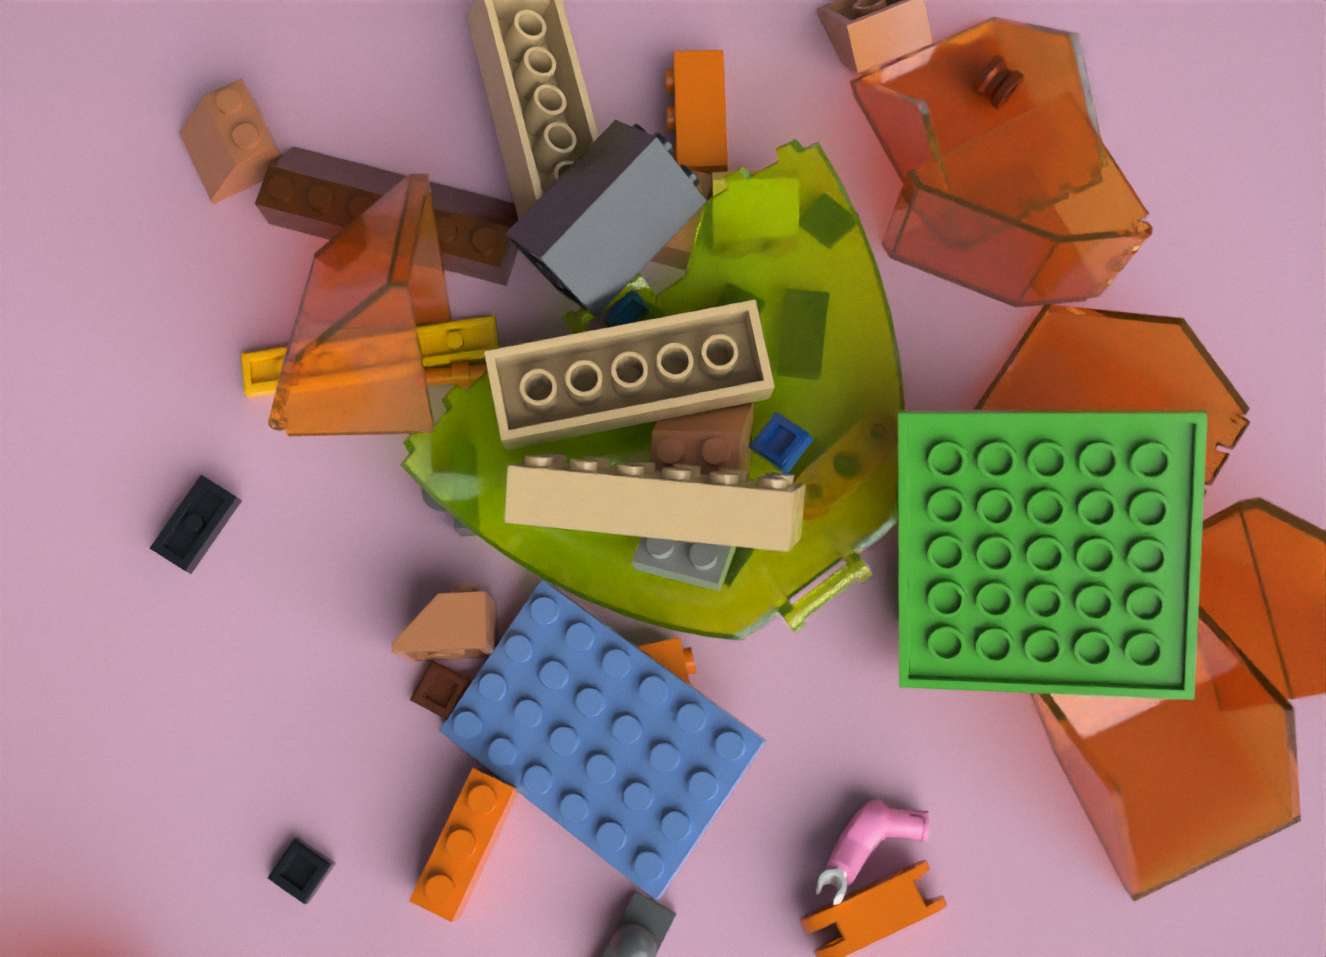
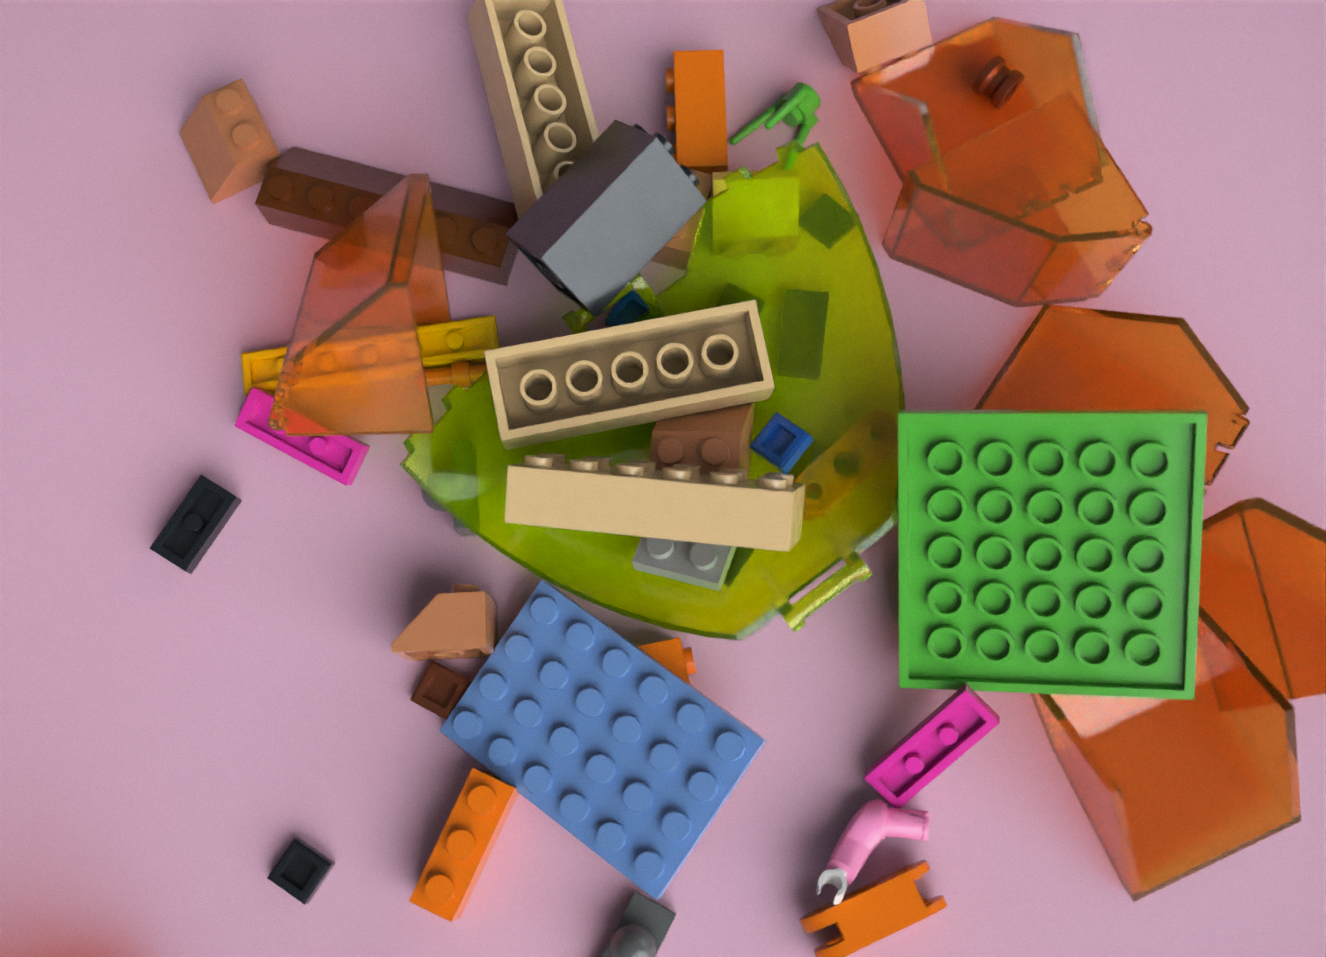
none -> dark pink plate [234,387,370,485]
none -> bright green plant [729,82,821,169]
none -> dark pink plate [864,683,1000,809]

